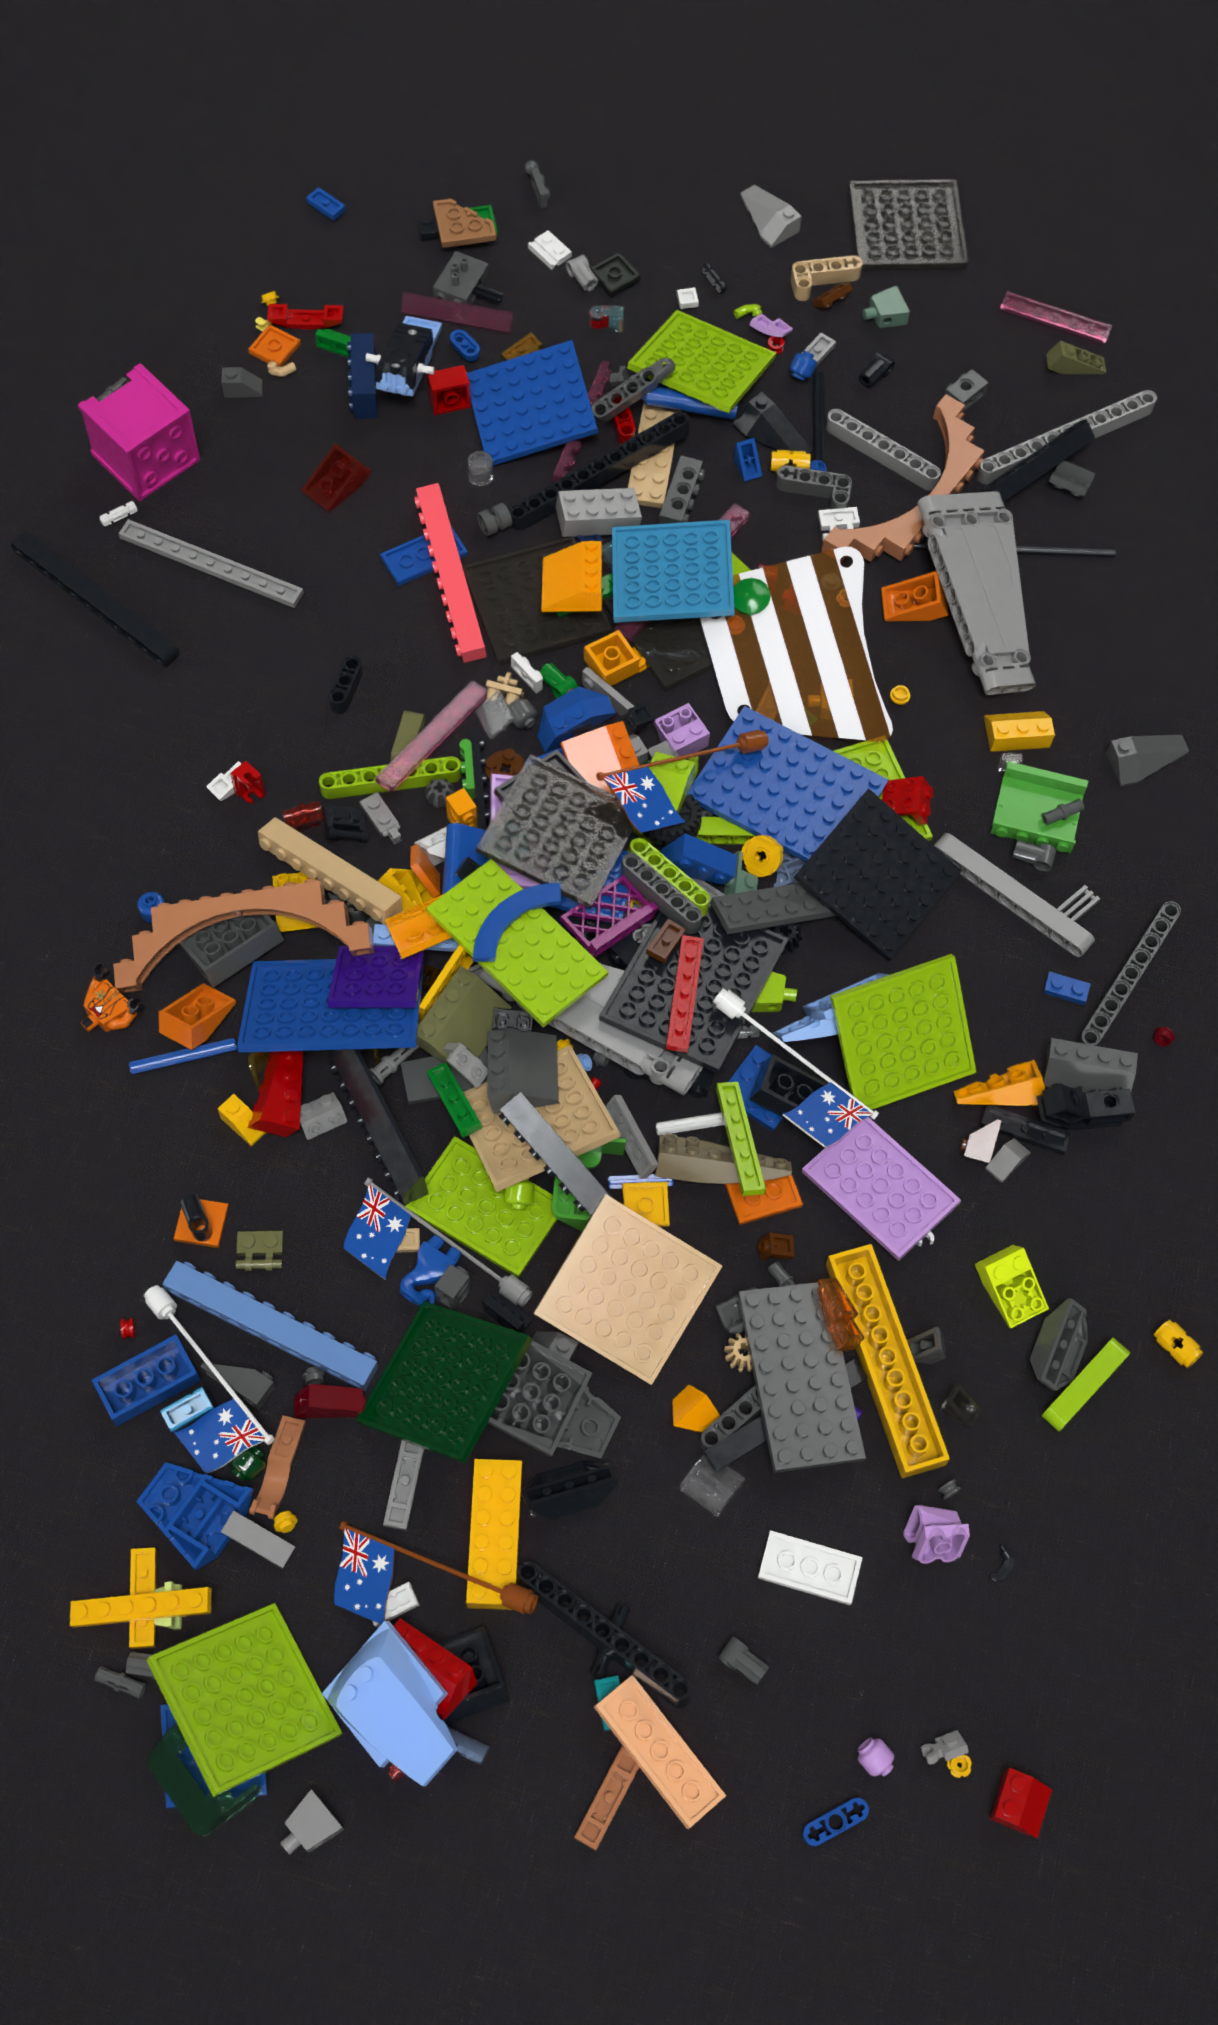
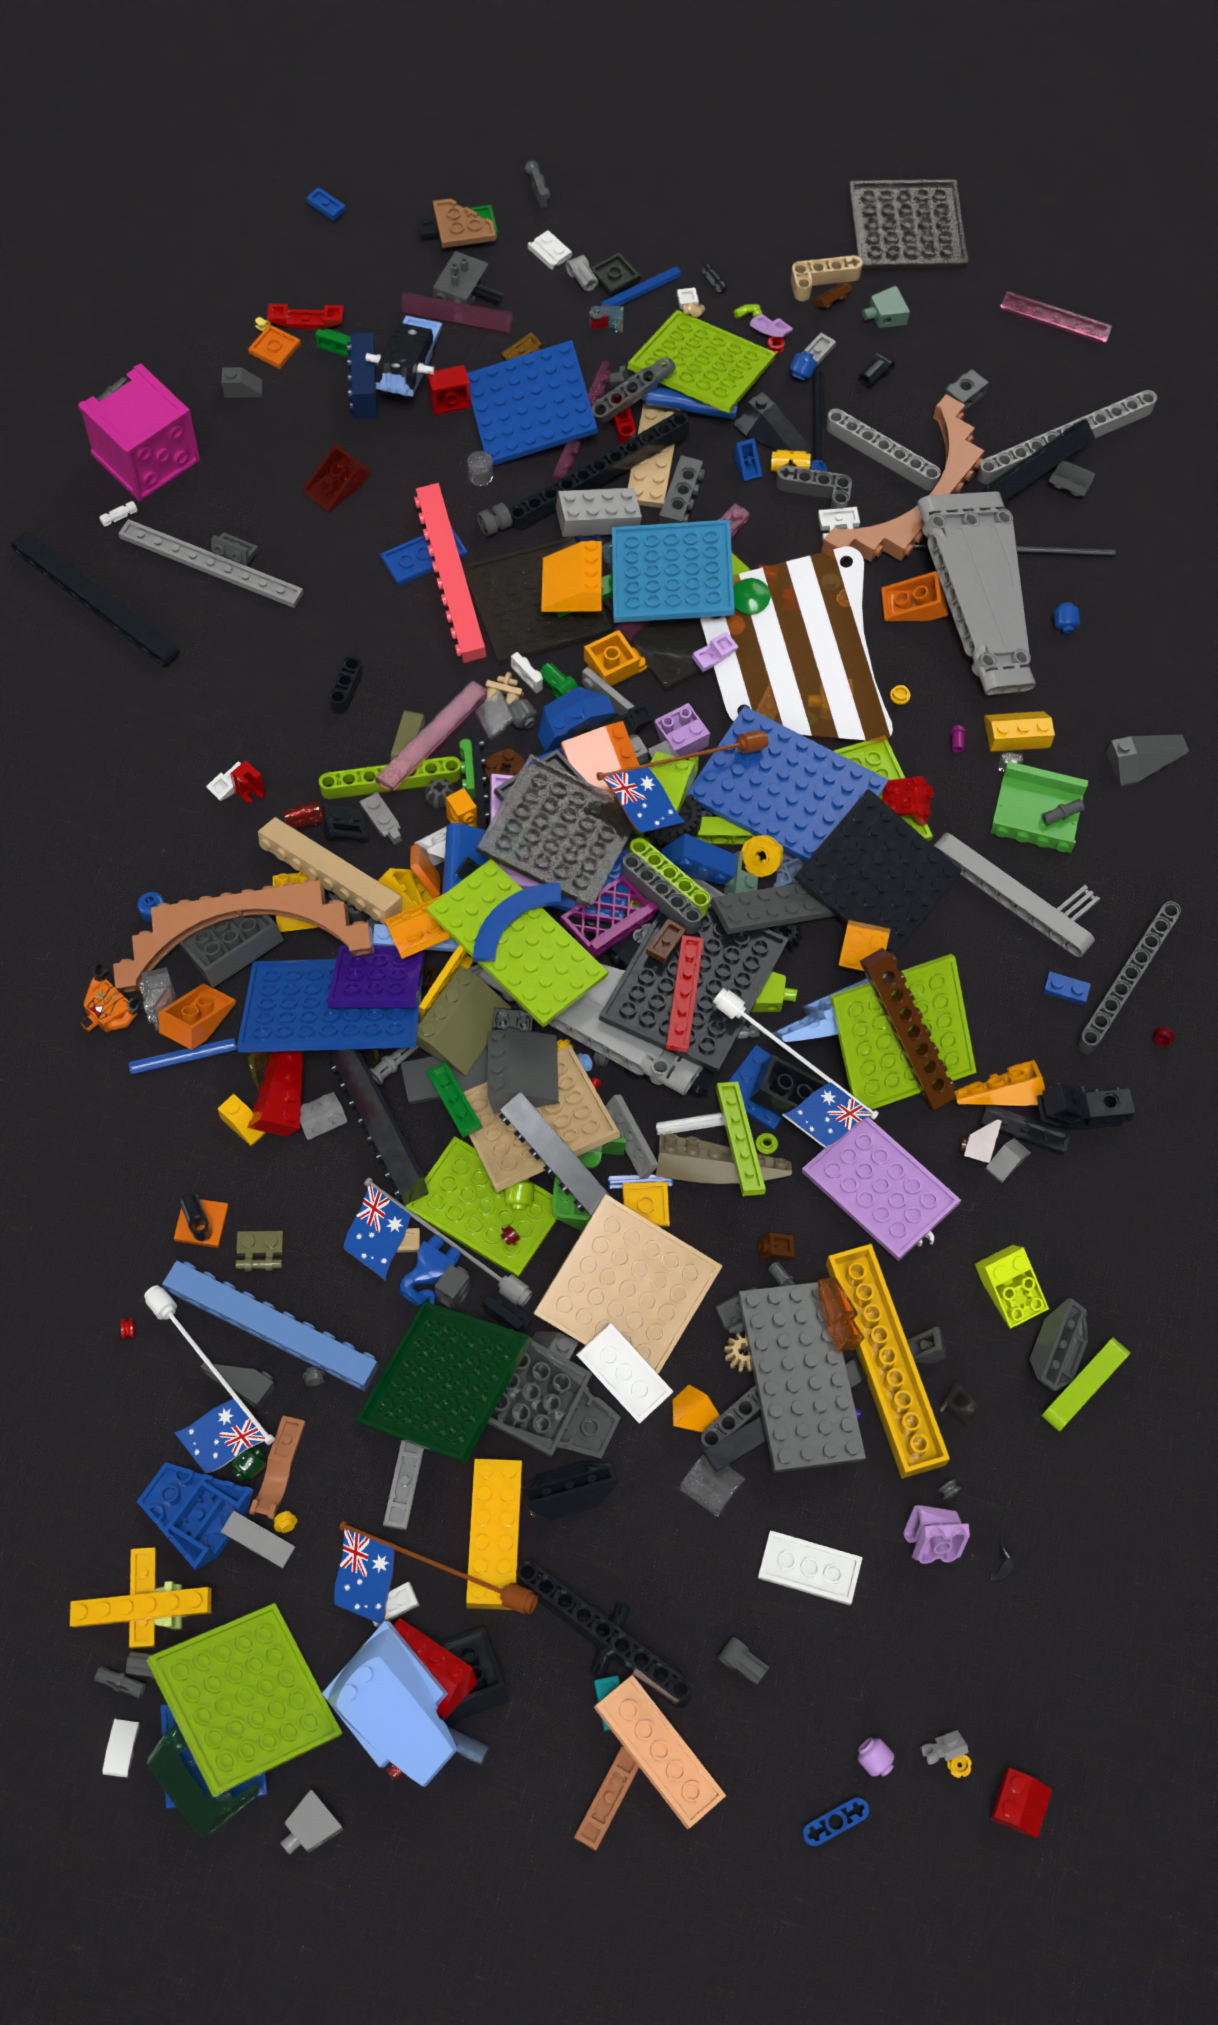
blue brick [92,1334,201,1427] -> none
brick [160,1387,214,1432] -> none
yellow plate [261,291,279,306] -> none
tan arm [267,361,297,377] -> none
dark red slope [294,1384,365,1419] -> none
light grey bracket [443,1042,488,1087] -> none
blue plate [450,330,480,361] -> none
orange tile [725,1174,803,1225] -> none
light grey wedge [740,185,801,248] -> none
dark grey piece [1012,840,1057,872] -> none
dark grey slope [1043,1038,1138,1093] -> none
olive slope [1046,341,1106,374] -> none
yellow piece [1154,1320,1203,1368] -> none
none -> white slope [103,1719,140,1777]
none -> clear slope [139,967,176,1031]
none -> dark grey bracket [211,532,258,566]
none -> dark red plate [501,1225,521,1246]
none -> white plate [576,1323,673,1424]
none -> blue axle [601,266,681,312]
none -> tan arm [683,303,705,318]
none -> lavender slope [692,632,738,672]
none -> lime plate [756,1133,778,1155]
none -> light orange brick [839,920,890,971]
none -> reddish brown brick [860,948,956,1110]
none -> magenta pin [950,725,966,753]
none -> blue head [1053,602,1080,633]

